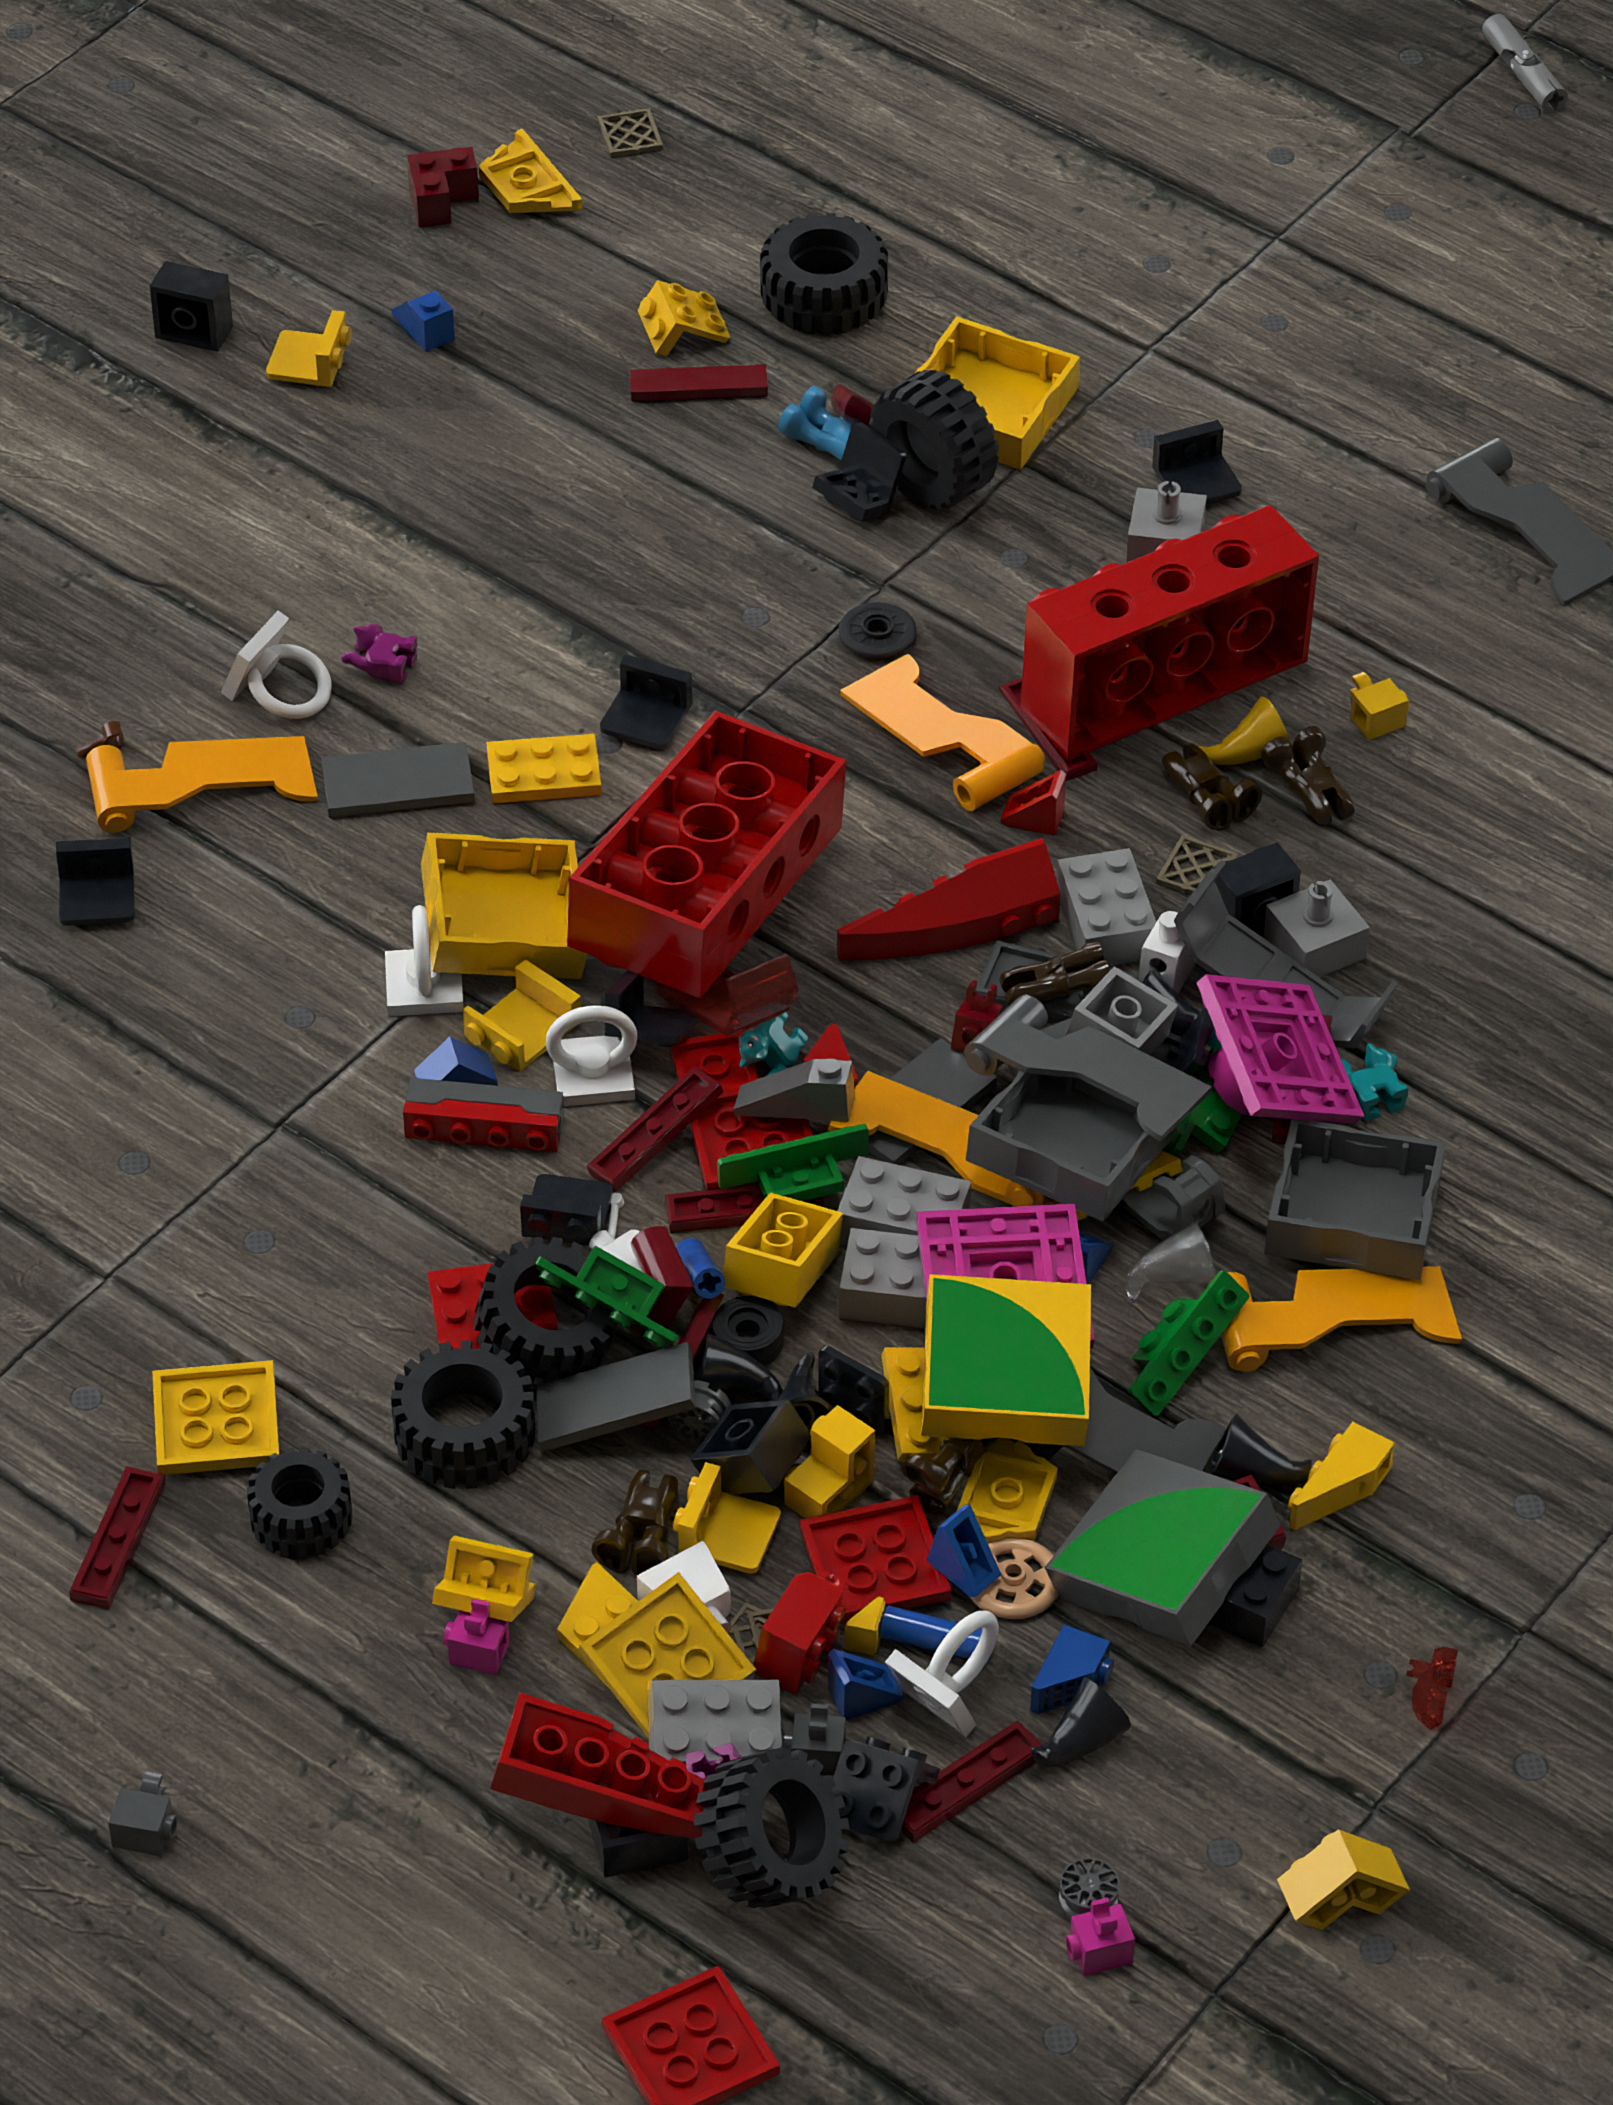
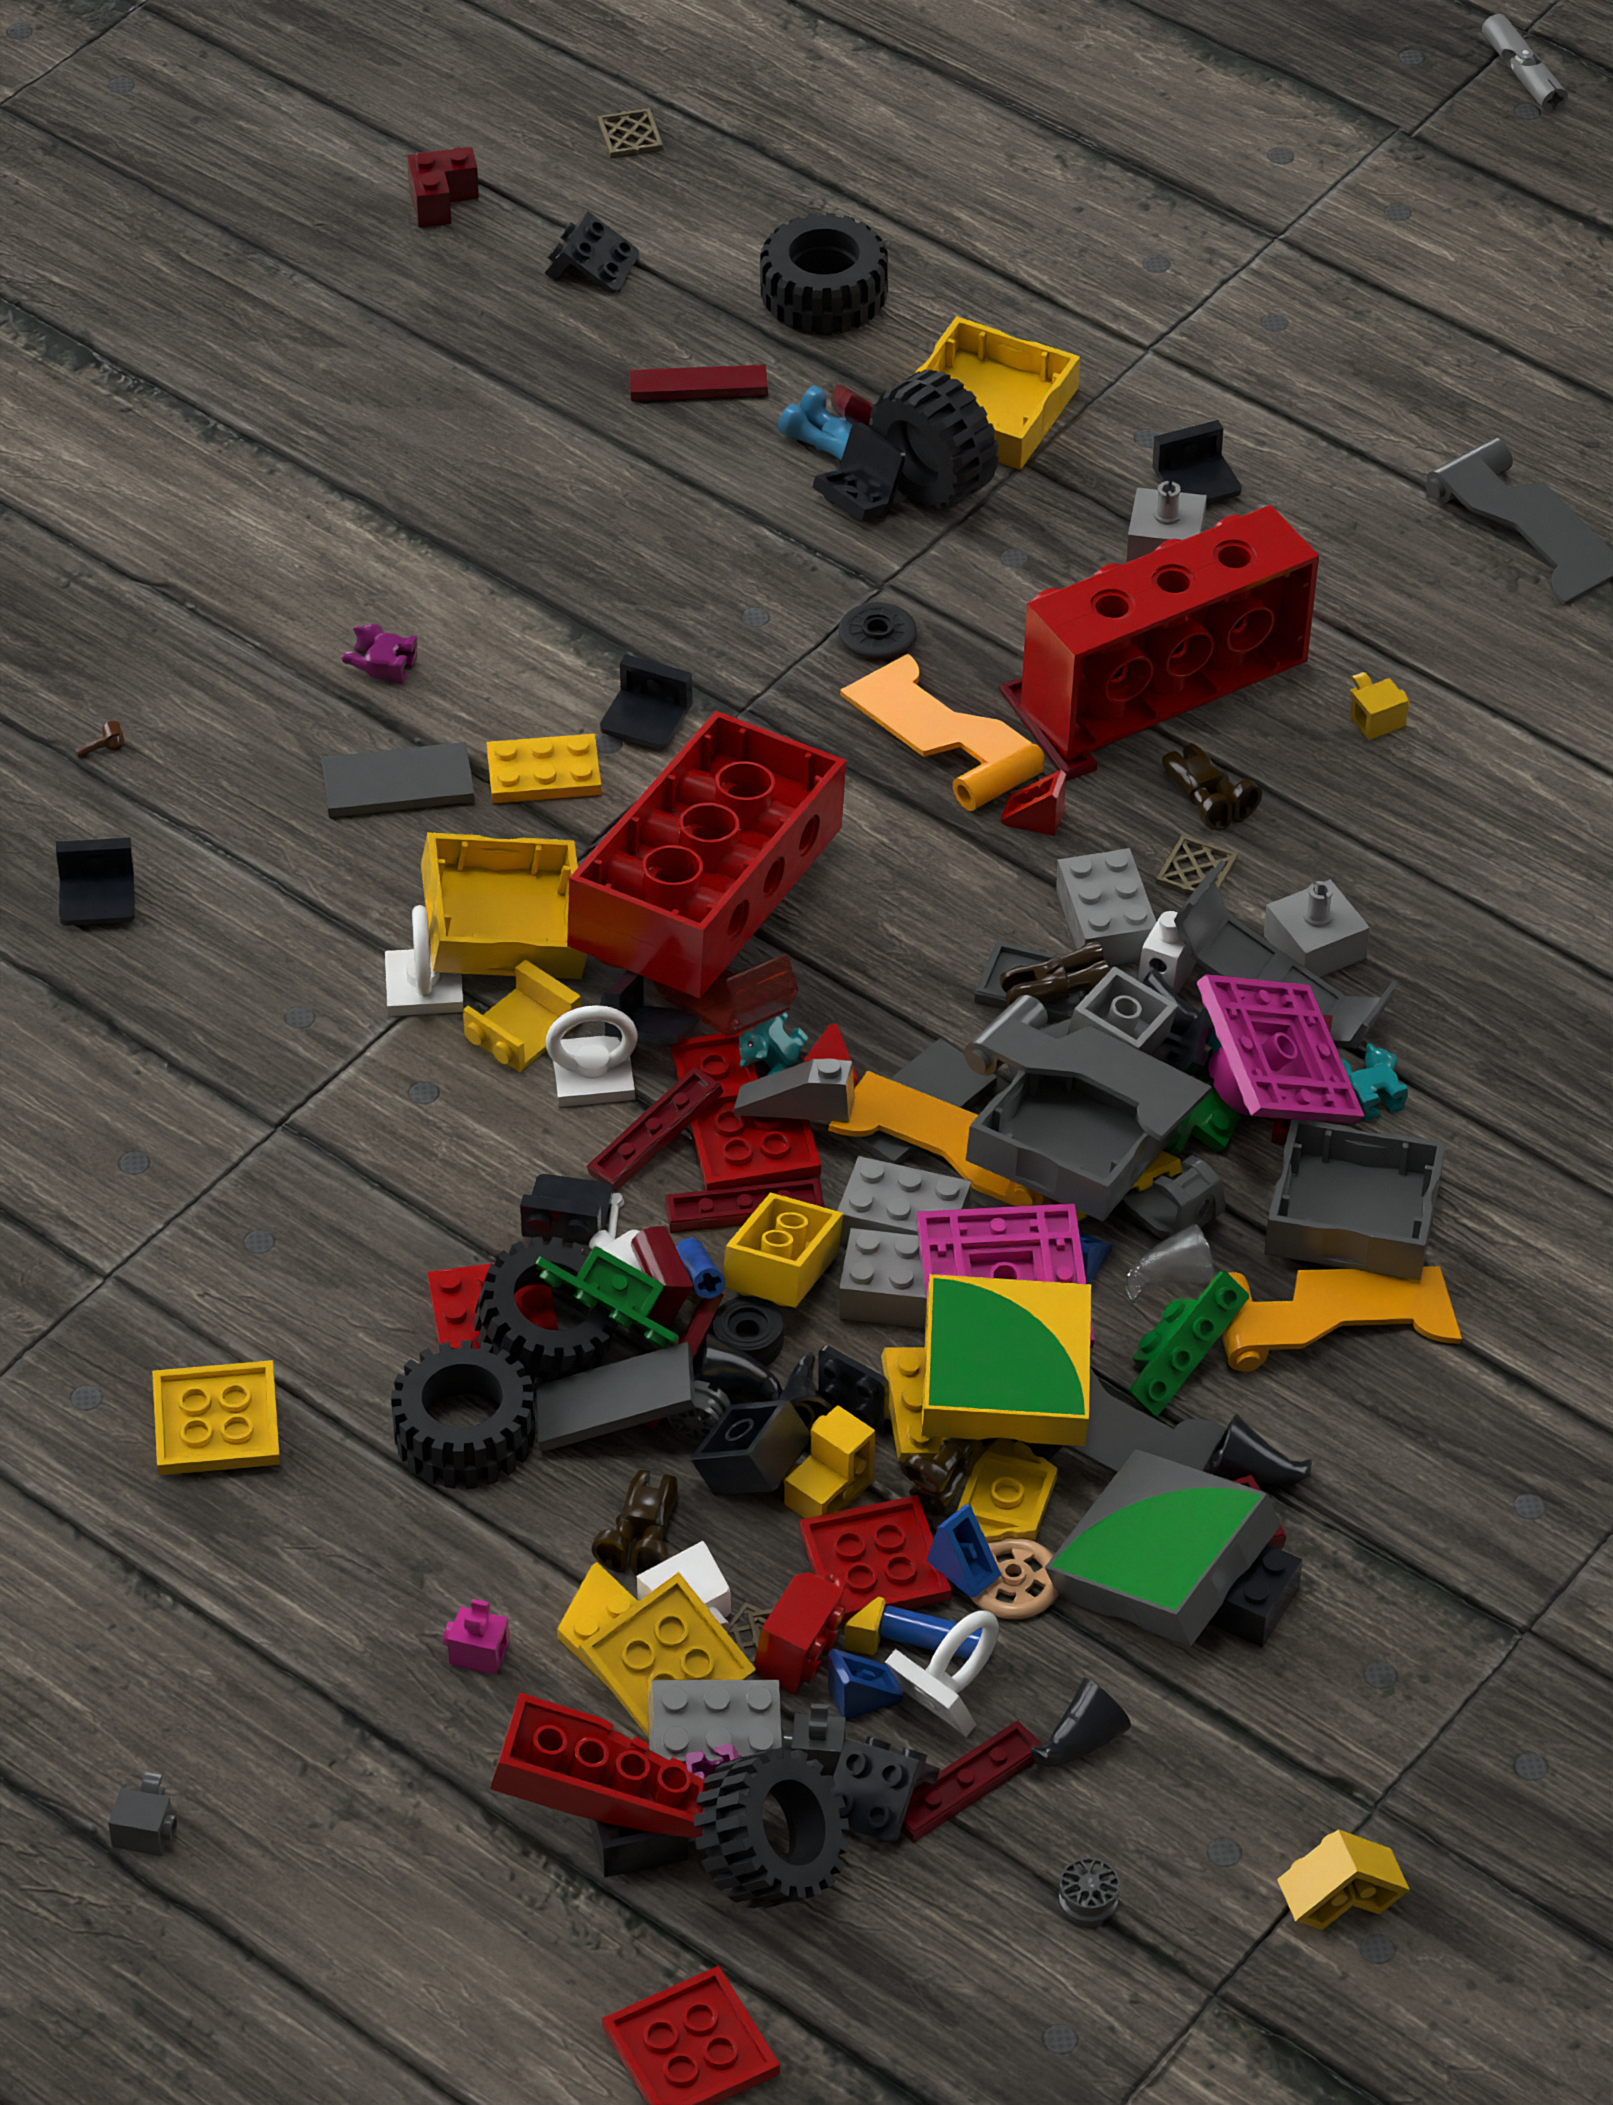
dark red tile [69,1466,166,1609] -> none
light orange door [86,736,318,833] -> none
black brick [150,261,233,352] -> none
white tile [221,610,332,719] -> none
black tyre [247,1447,352,1559] -> none
yellow bracket [266,310,351,387] -> none
blue slope [391,290,455,352] -> none
red piece [403,1078,564,1152] -> none
blue slope [414,1036,498,1086] -> none
yellow bracket [432,1535,536,1622] -> none
yellow wing [478,128,583,213] -> none
yellow bracket [637,280,730,356] -> none
yellow bracket [673,1462,781,1574] -> none
green bracket [717,1124,869,1201] -> none
red wedge [837,838,1060,960] -> none
dark red brick [951,980,1003,1051] -> none
blue slope [1030,1624,1114,1714] -> none
dark pink brick [1065,1897,1135,1976] -> none
yellow hat [1199,696,1291,765] -> none
black brick [1213,842,1301,936] -> none
dark brown piece [1261,726,1355,826] -> none
yellow slope [1288,1421,1395,1530] -> none
clear red piece [1406,1647,1458,1730] -> none
none -> black bracket [545,211,640,293]

